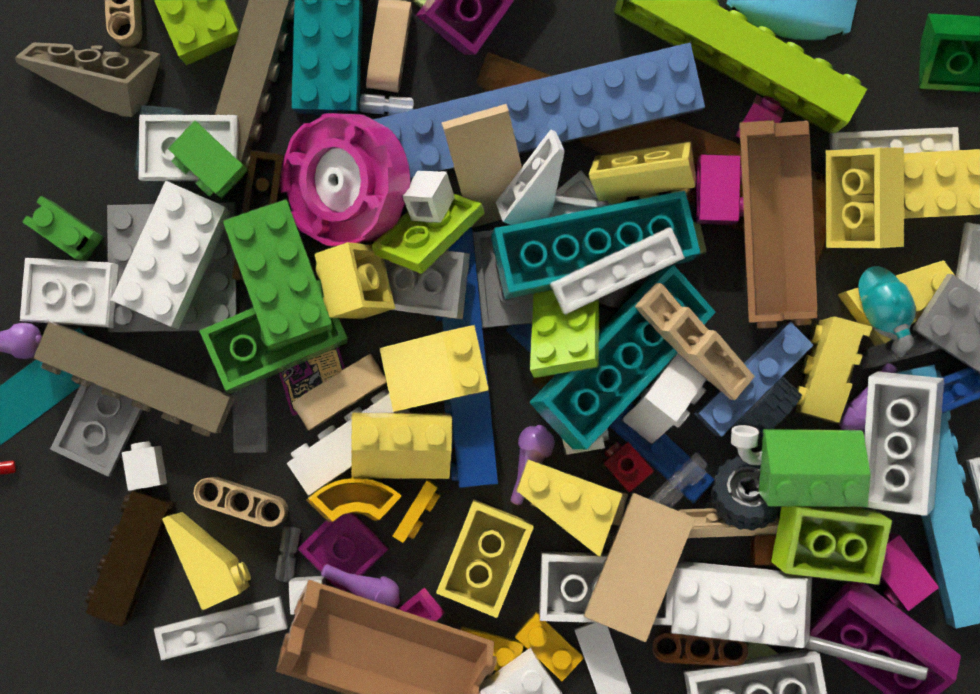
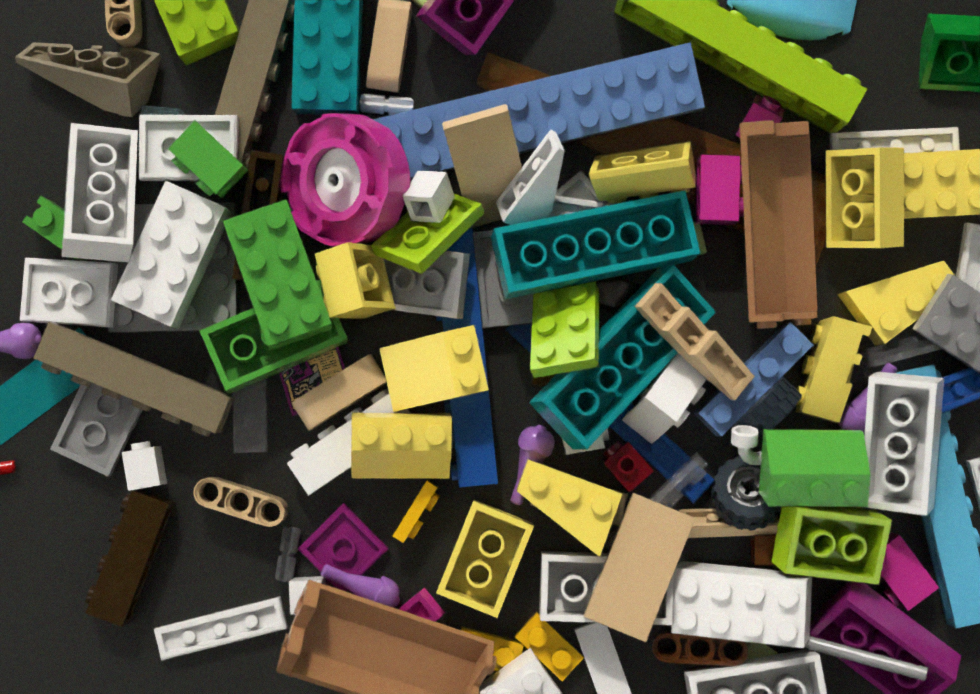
light yellow slope [162,512,251,610] -> none
yellow brick [306,478,401,522] -> none
white tile [550,228,684,314] -> none
teal hair [858,266,916,357] -> none
none -> white brick [62,123,138,262]

